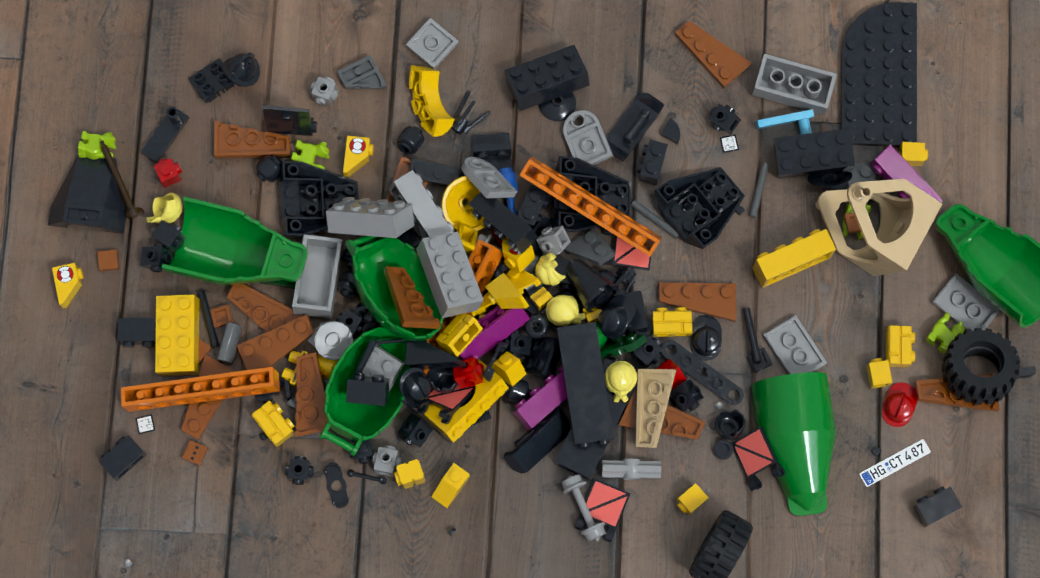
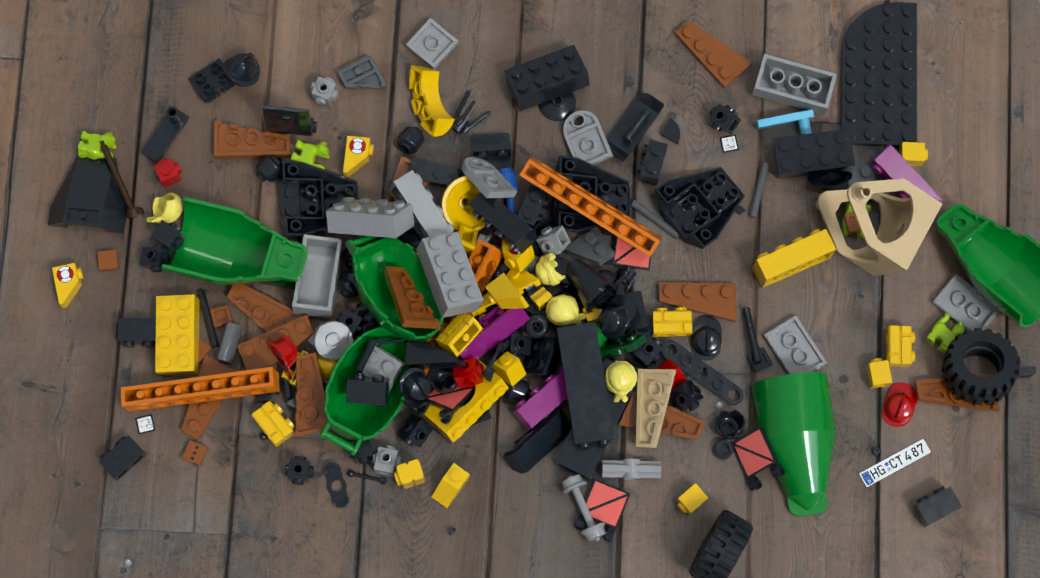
none -> red piece [266,336,298,380]

